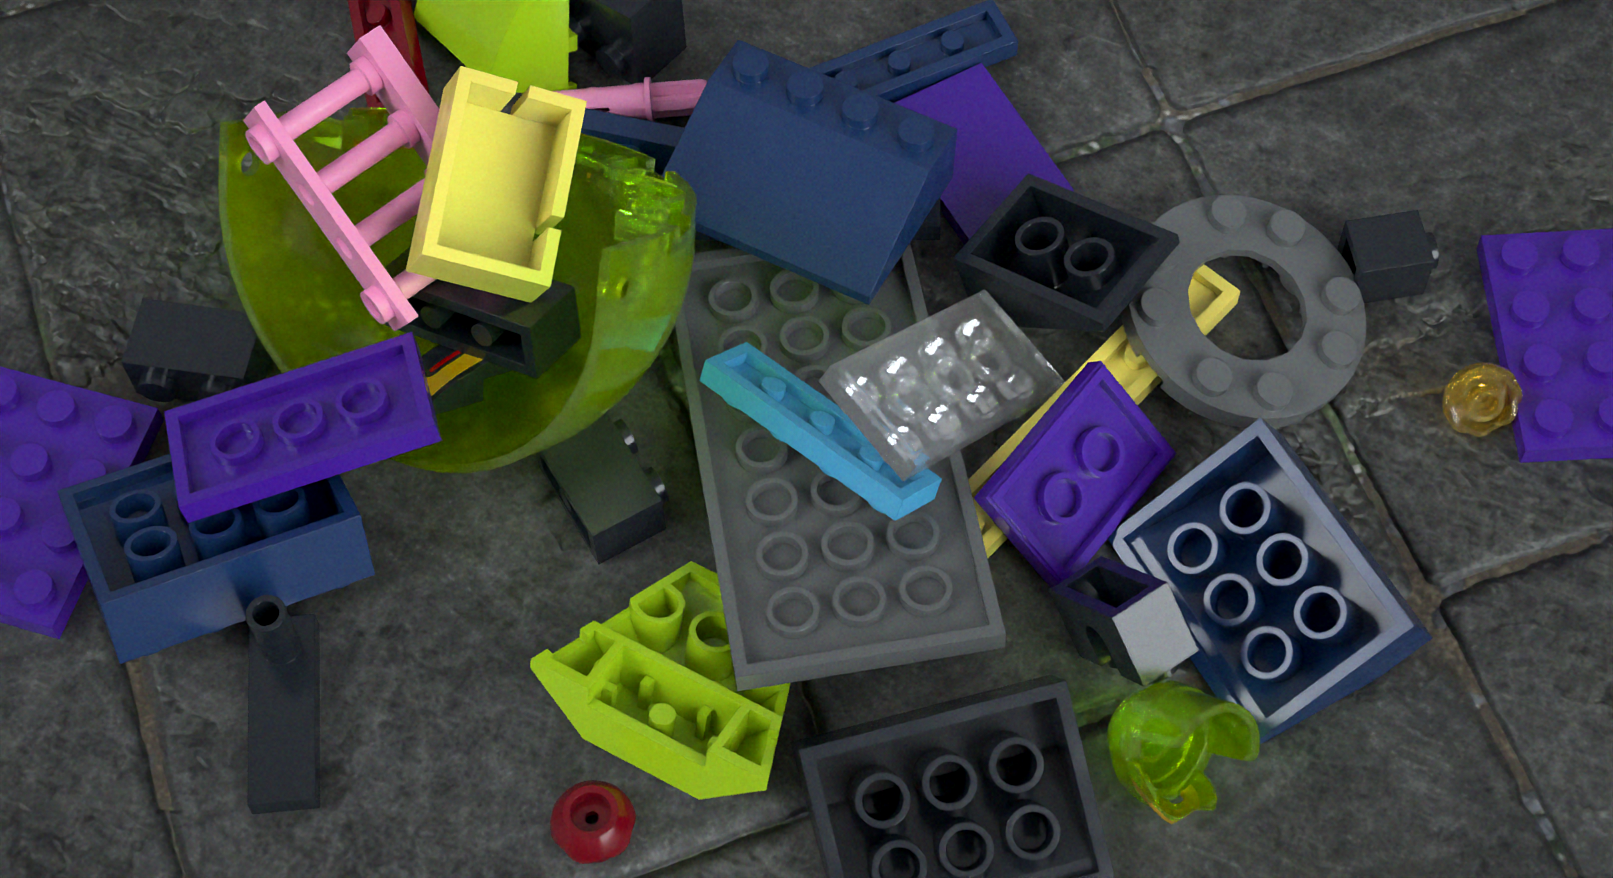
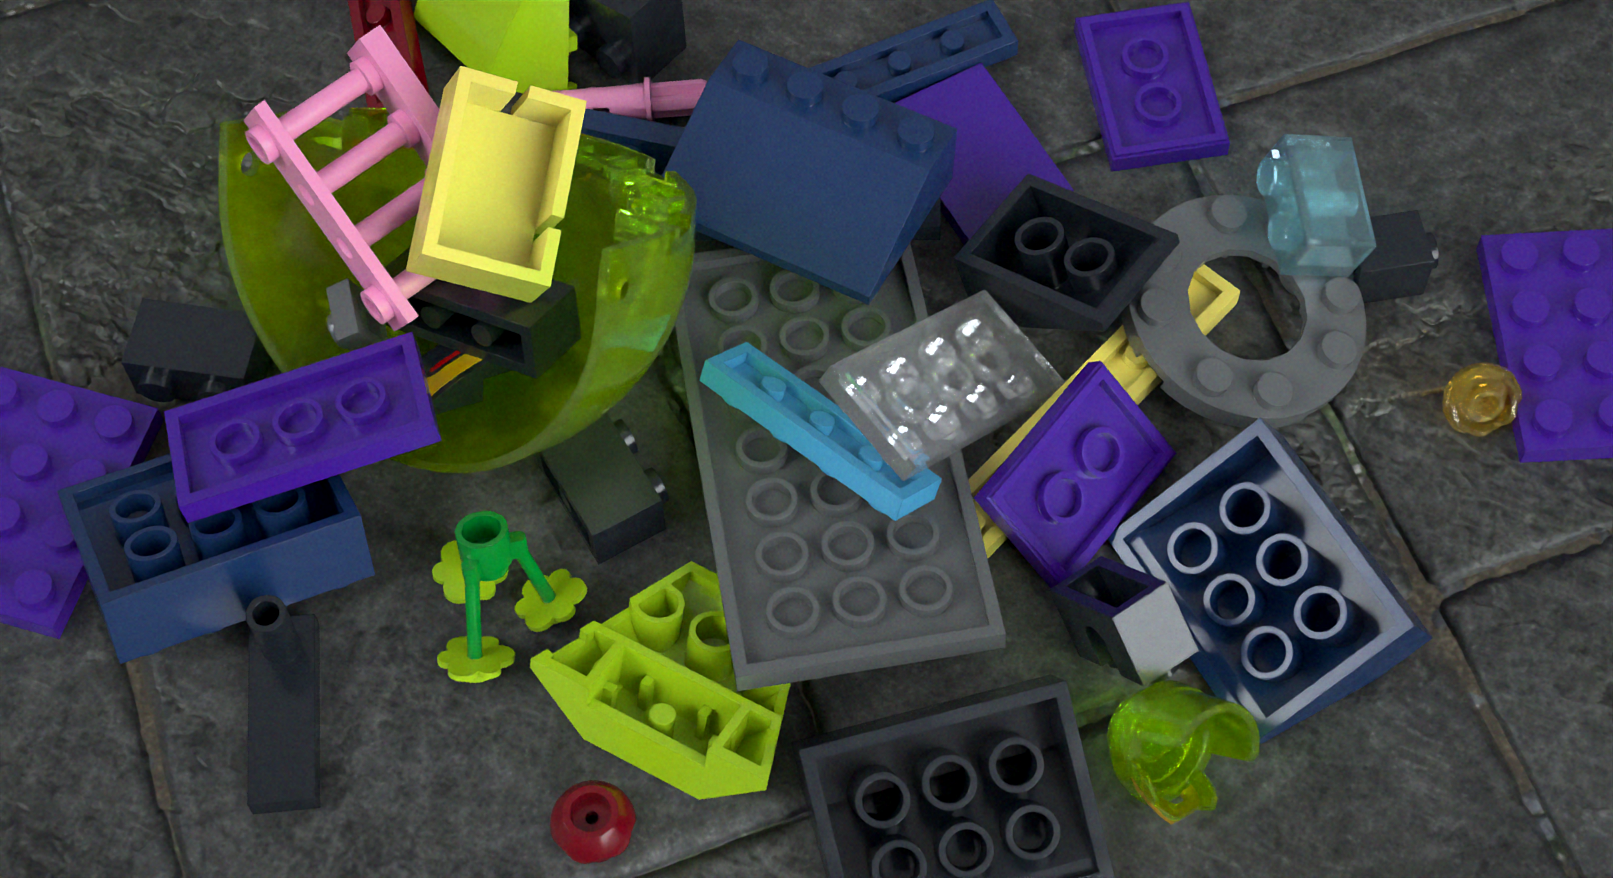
none -> dark grey plate [326,278,388,351]
none -> plant [432,511,587,683]
none -> dark purple tile [1074,2,1230,172]
none -> clear light blue brick [1257,134,1377,277]

